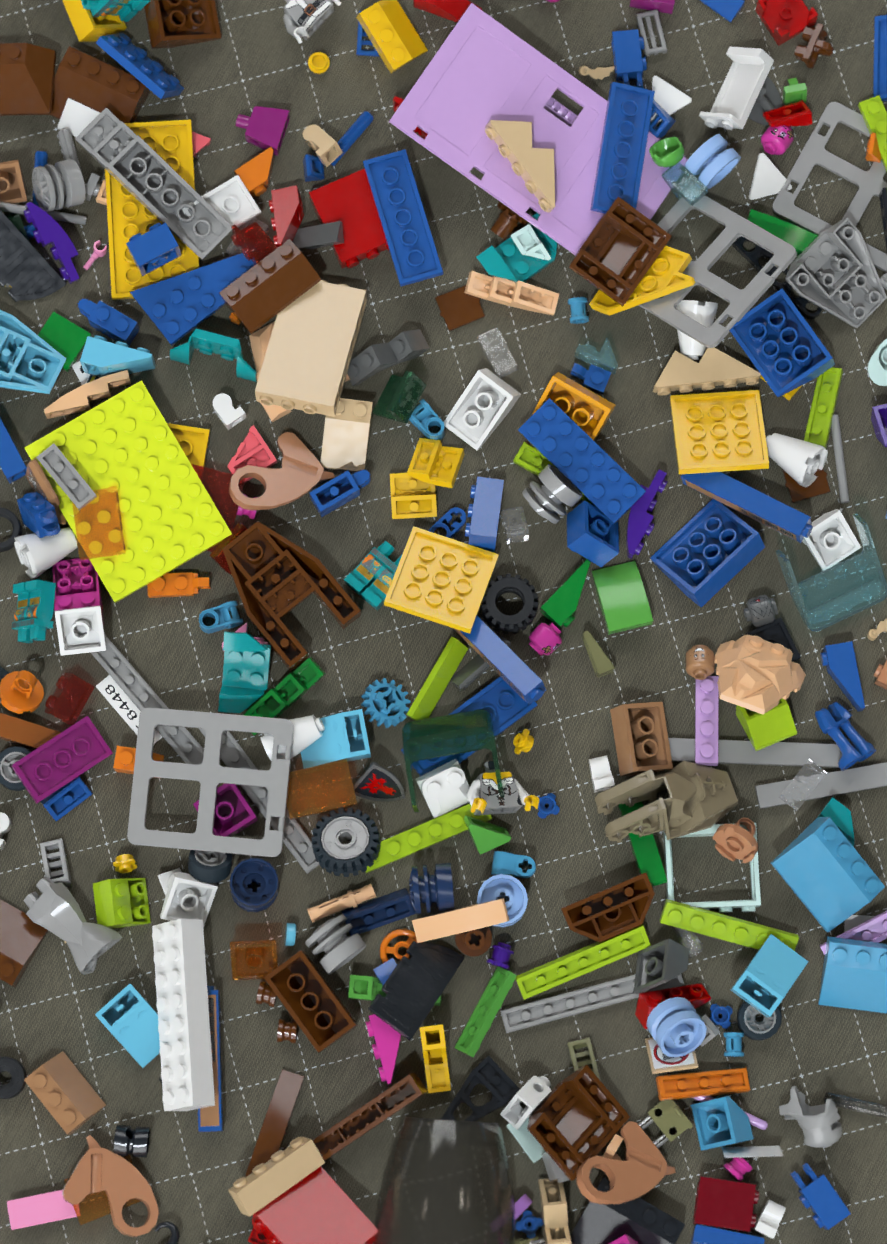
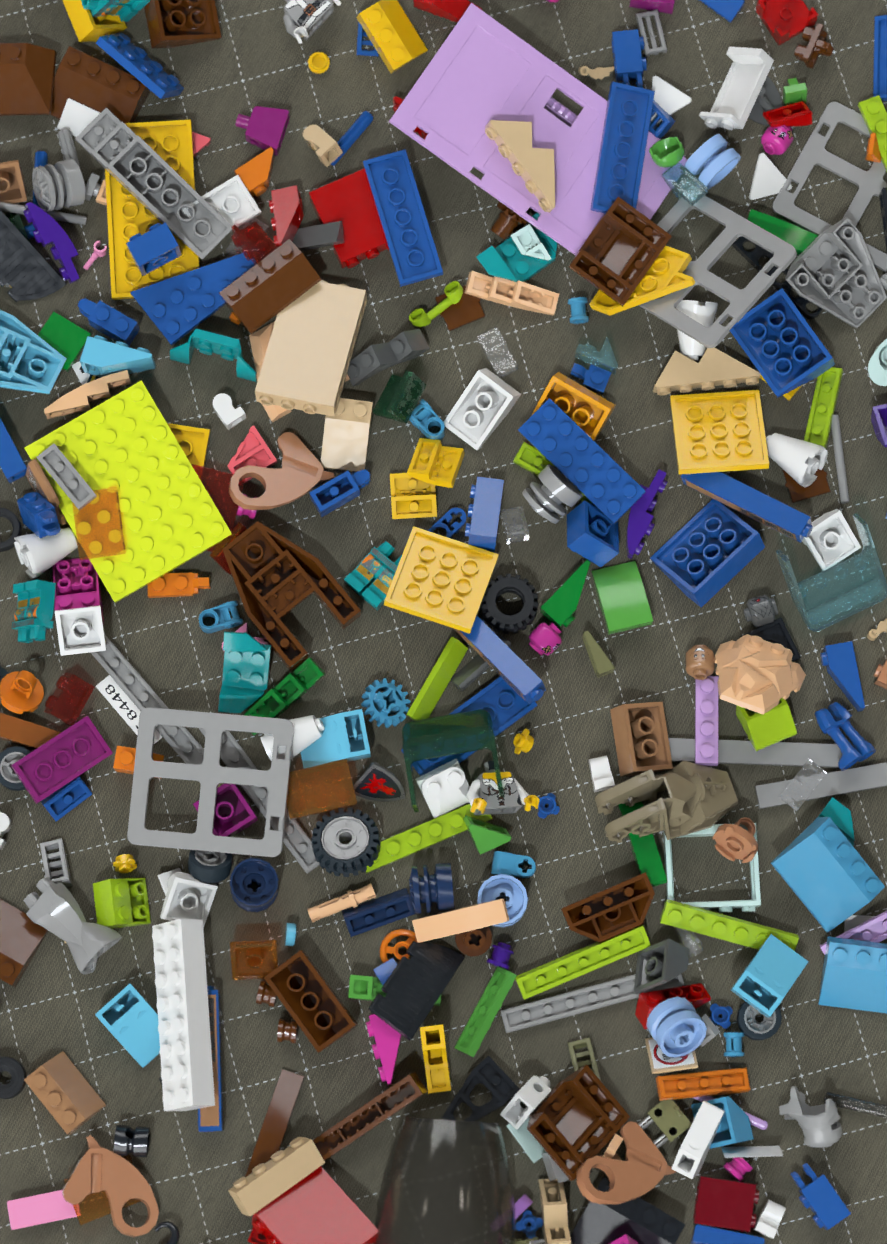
blue slope [303,154,325,182] -> none
light grey wheel [305,914,367,975] -> none
none -> lime bar [409,281,463,327]
none -> white slope [671,1101,725,1179]

